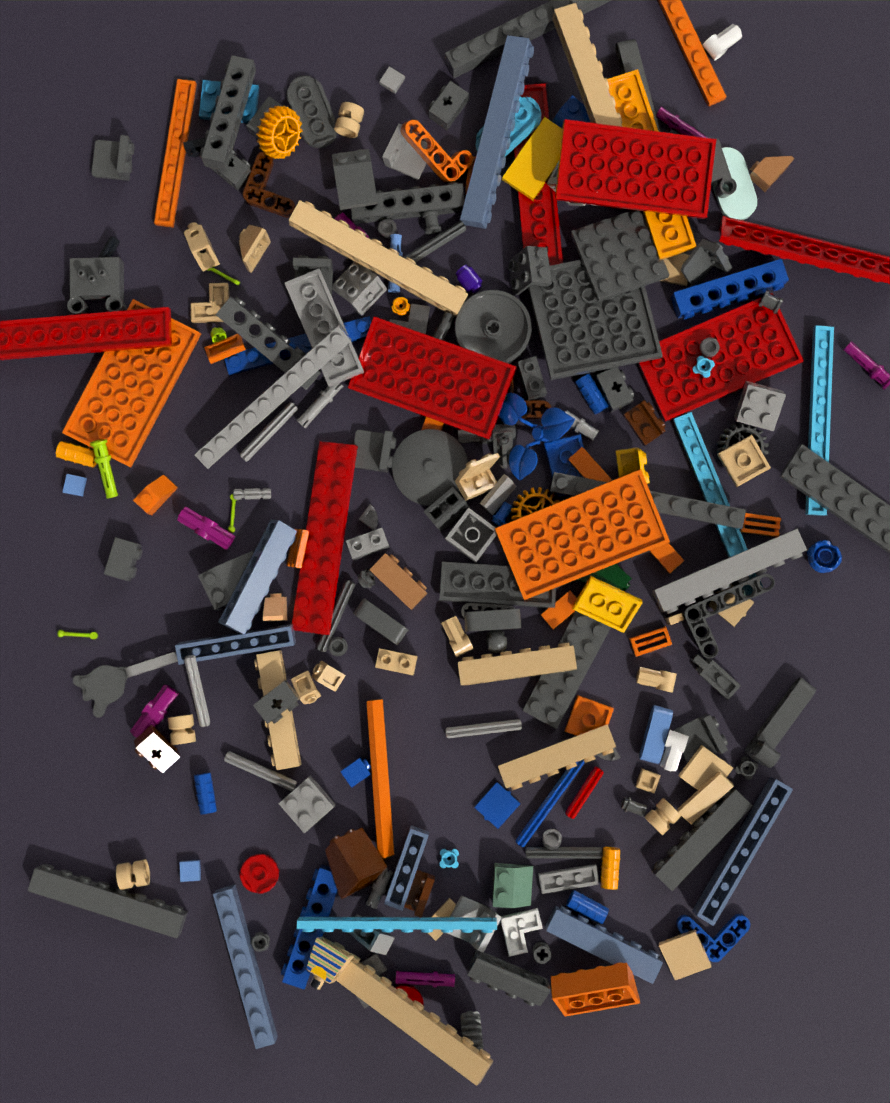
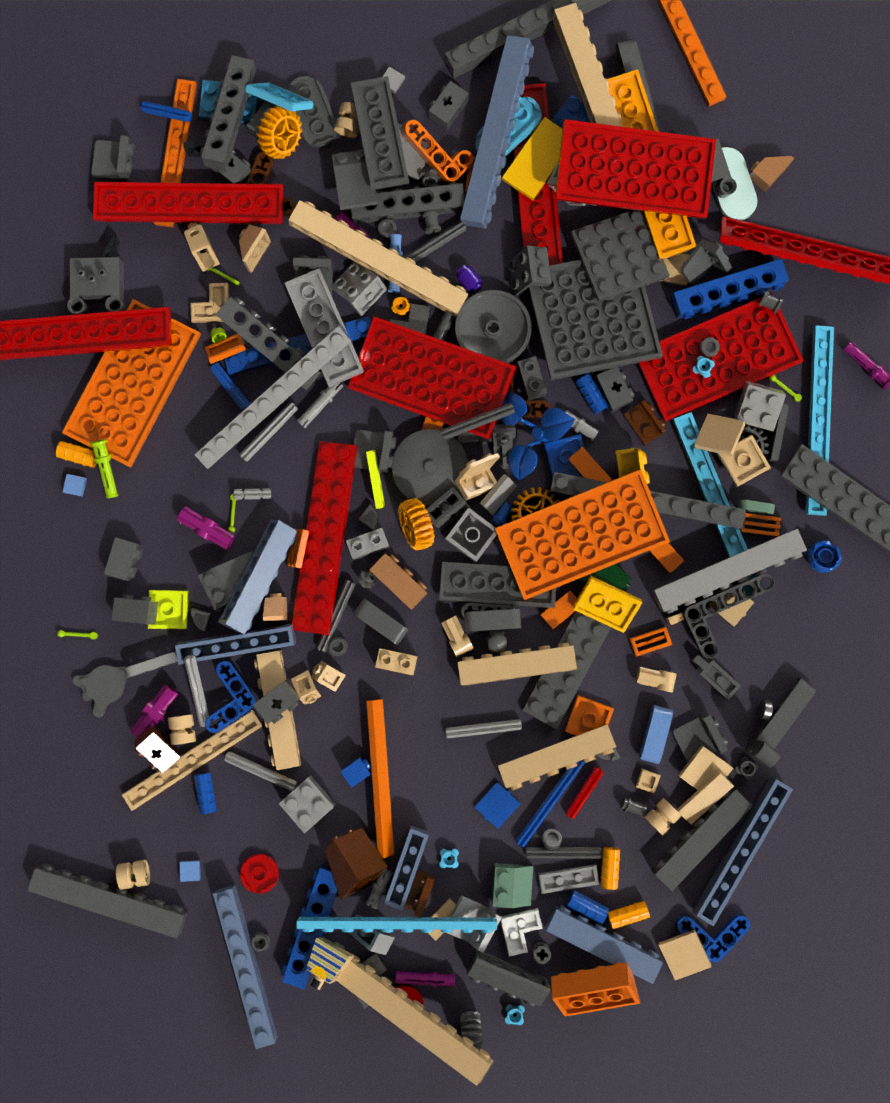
orange slope [133,475,178,515] -> none
magenta pin [656,107,708,138] -> none
white piece [660,730,689,771] -> none
white piece [703,24,742,61] -> none
none -> red plate [93,182,284,224]
none -> dark grey brick [112,594,158,625]
none -> tan tile [122,710,264,811]
none -> blue axle [140,101,192,122]
none -> neon yellow tile [148,590,189,629]
none -> flat silver tile [191,608,211,632]
none -> blue beam [205,661,255,733]
none -> blue axle [210,362,250,411]
none -> medium azure tile [245,82,314,111]
none -> dark grey plate [351,76,409,190]
none -> neon yellow tile [366,450,385,509]
none -> light orange gear [398,498,435,550]
none -> dark grey plate [419,169,441,187]
none -> dark grey axle [441,403,515,440]
none -> medium azure plate [505,1004,525,1025]
none -> light orange axle [608,901,650,929]
none -> tan tile [694,414,745,456]
none -> sand green beam [738,500,775,515]
none -> flat silver tile [758,700,773,720]
none -> dark grey tile [767,404,789,463]
none -> lime hinge [769,375,802,402]

